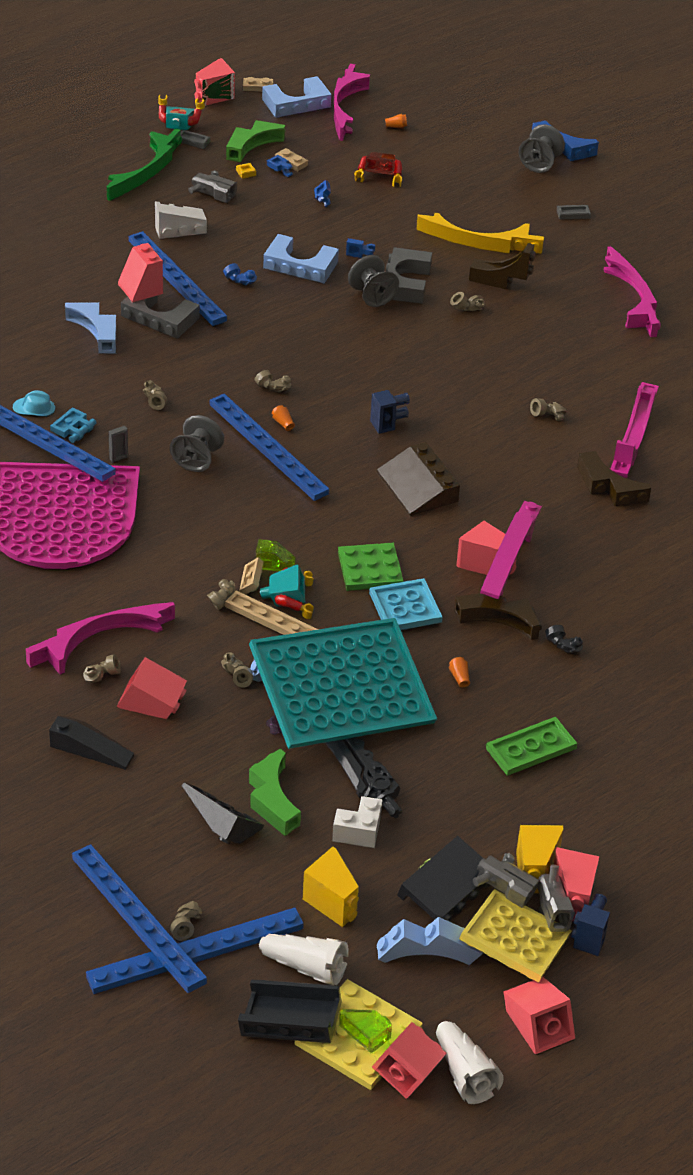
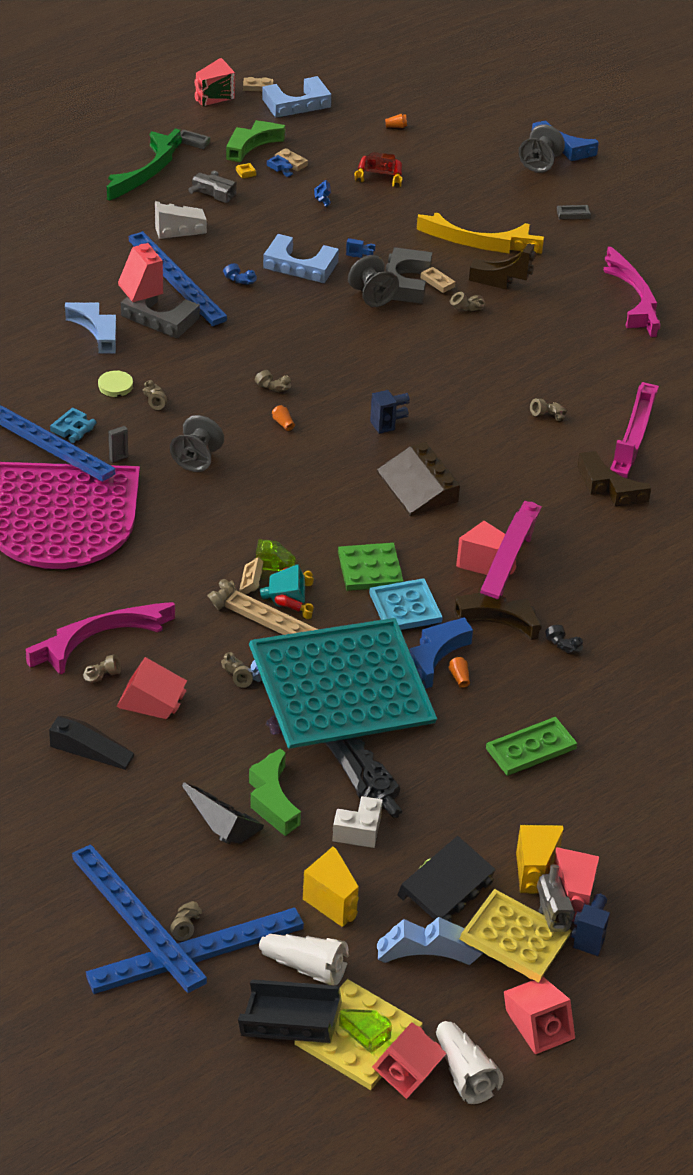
medium azure piece [13,390,55,416] -> none
torso [158,95,205,130] -> none
blue plate [210,394,329,501] -> none
dark pink slope [334,64,370,141] -> none
flat silver piece [473,853,540,908] -> none
none -> yellowish green tile [98,371,133,397]
none -> blue arch [409,617,473,689]
none -> tan plate [420,267,455,293]

